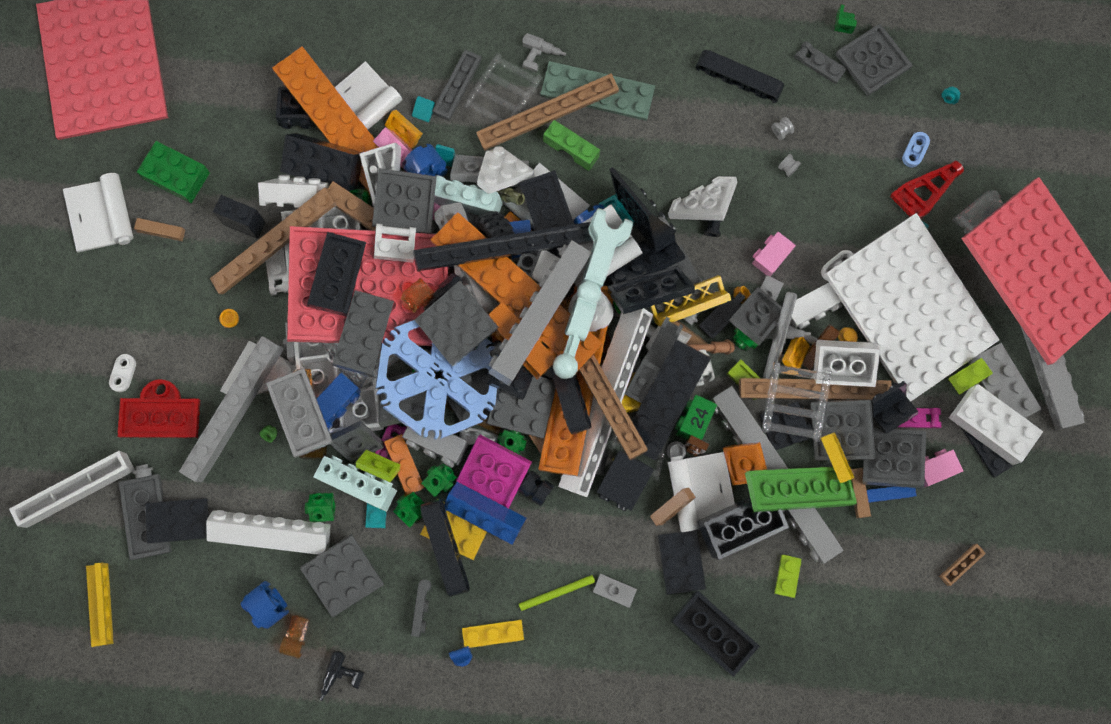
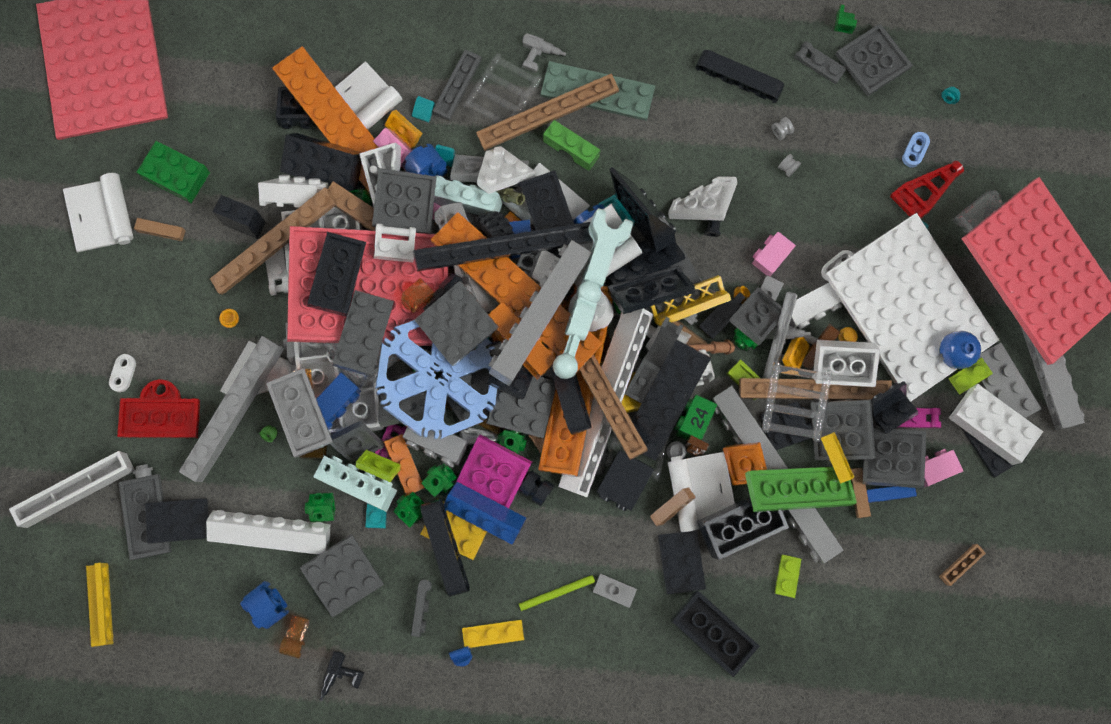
none -> blue cylinder [940,331,981,369]

